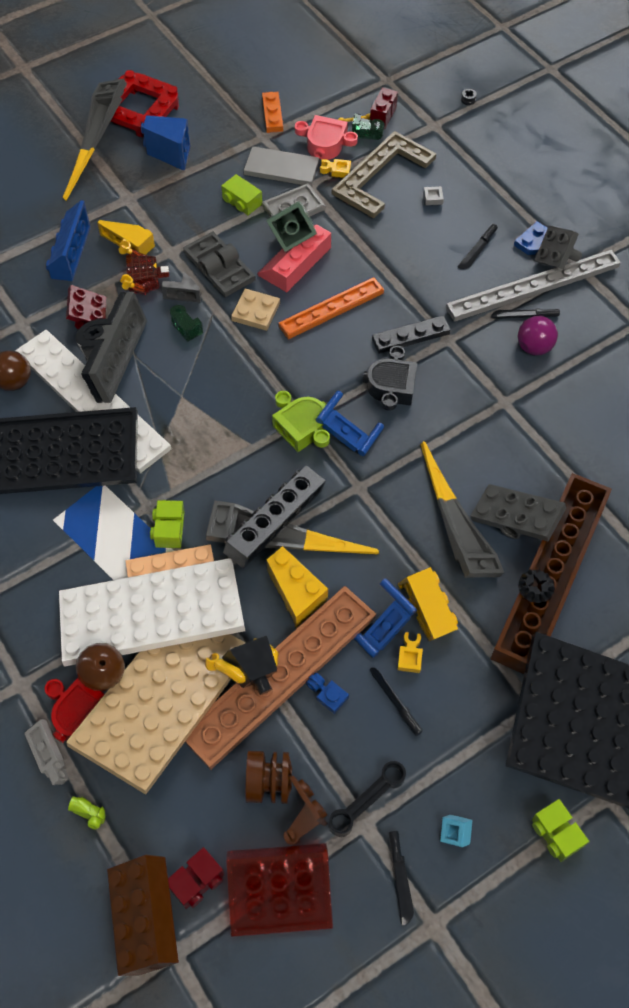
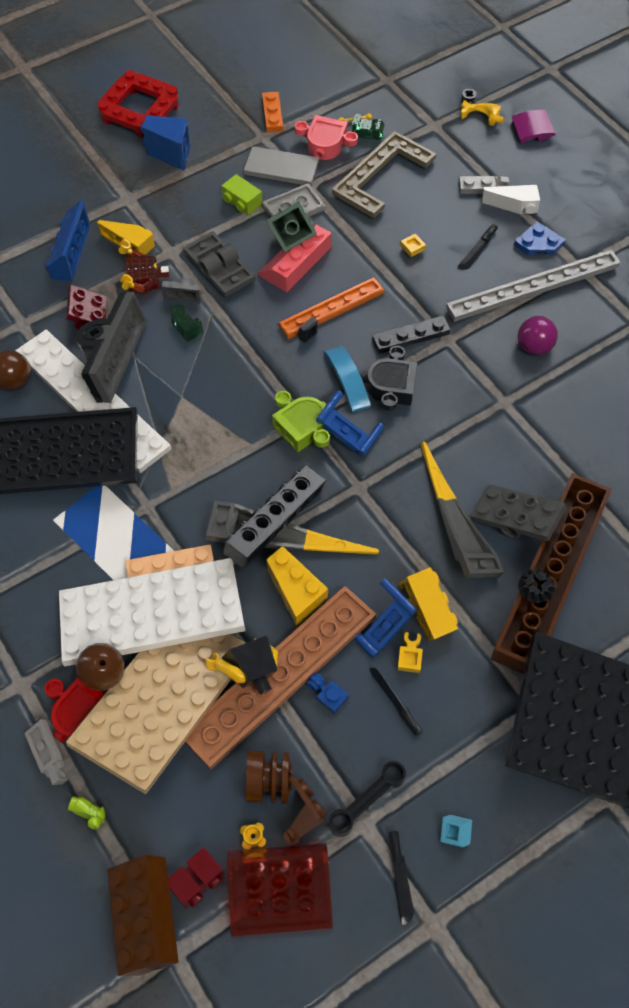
dark grey plate [63,79,127,201] -> none
lime piece [150,500,185,548] -> none
tan plate [231,289,280,331] -> none
yellow plate [320,159,351,178] -> none
piece [370,87,398,129] -> none
light grey plate [423,186,444,205] -> none
black piece [491,308,560,319] -> none
lime piece [532,799,590,862] -> none
dark grey plate [534,226,582,269] -> none
none -> yellow plate [240,823,266,850]
none -> black tile [299,317,318,343]
none -> dark azure slope [324,346,371,413]
none -> yellow plate [400,234,426,257]
none -> light grey hinge [459,176,509,194]
none -> yellow animal [461,100,504,126]
none -> white slope [482,185,540,214]
none -> magenta slope [512,109,555,144]

